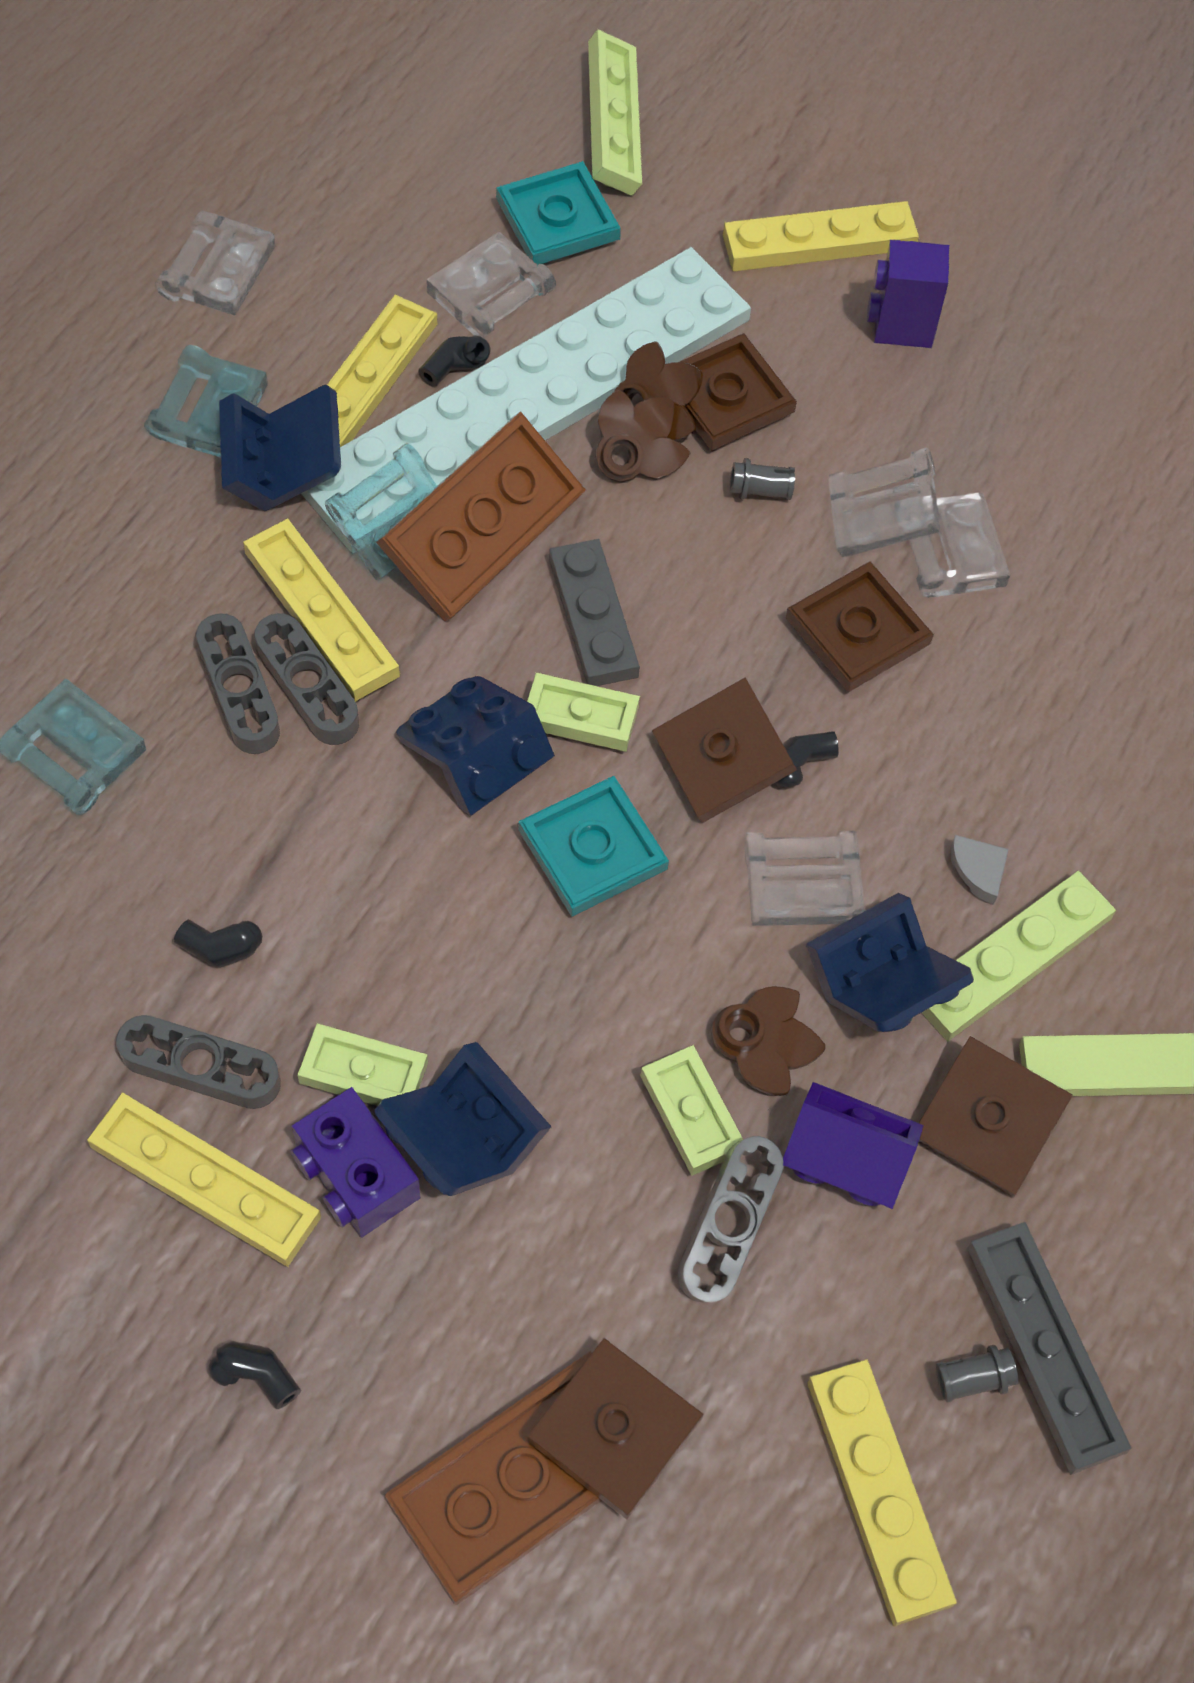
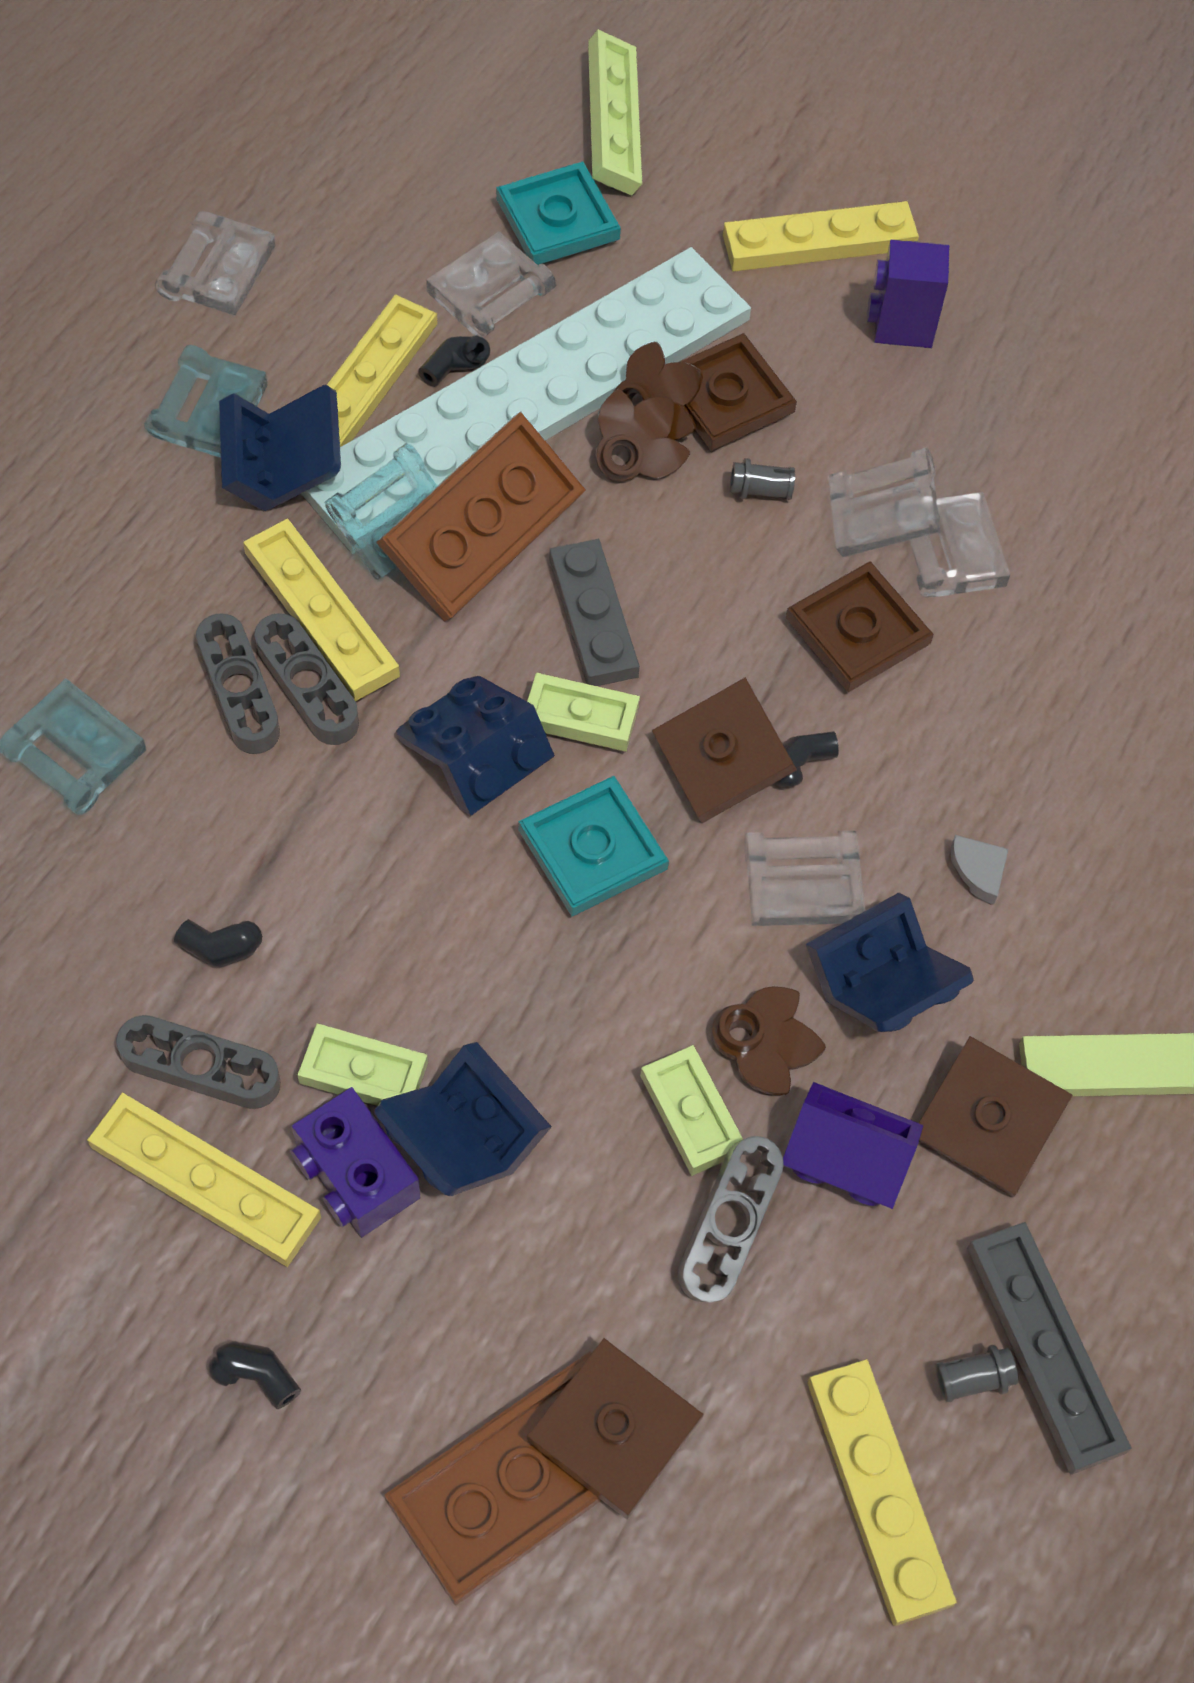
yellowish green plate [922,870,1116,1042] -> none

